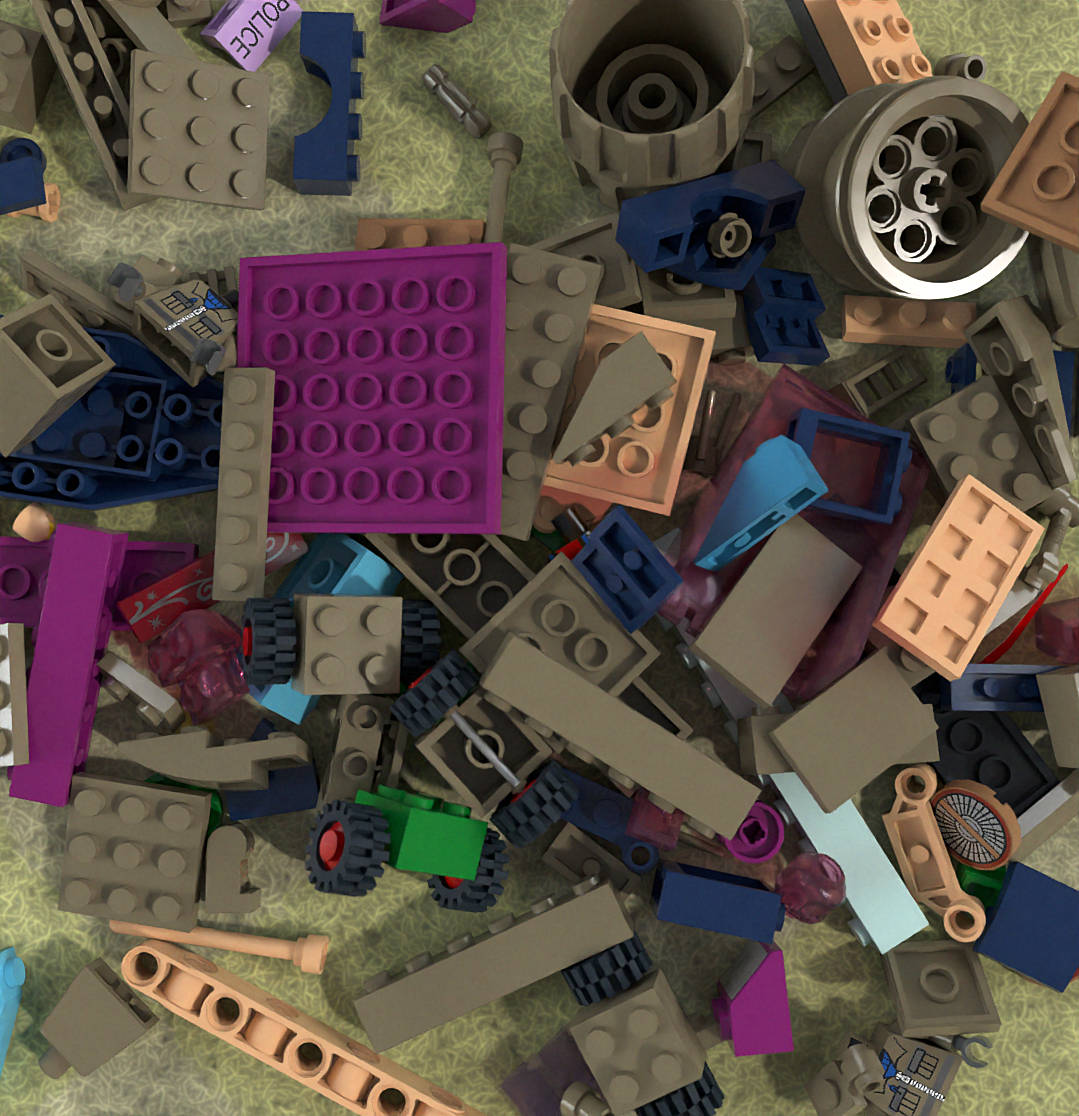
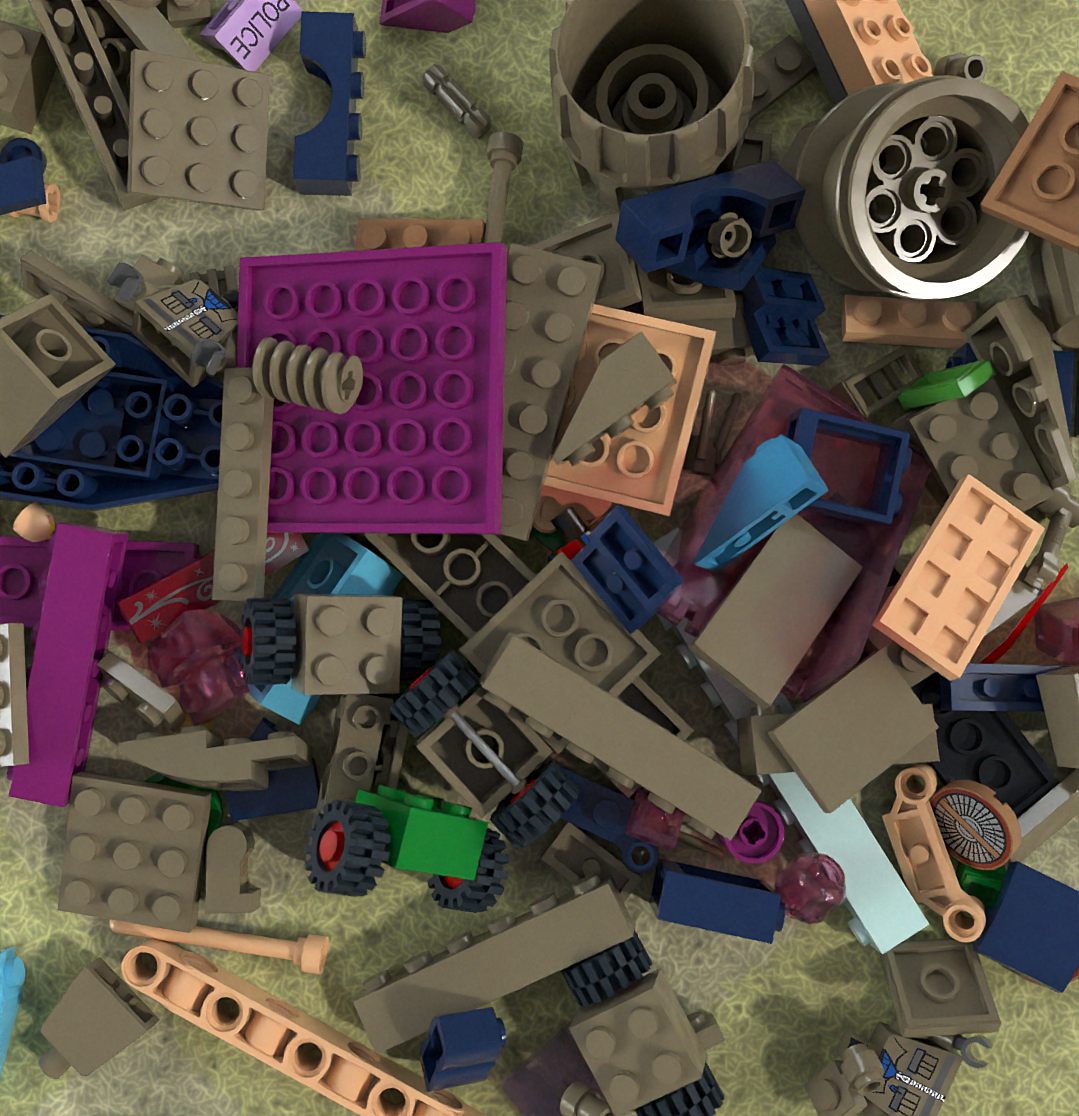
magenta slope [710,940,794,1057] -> none
none -> dark tan piece [252,337,363,414]
none -> dark blue brick [420,1007,506,1092]
none -> bright green tile [897,360,996,410]

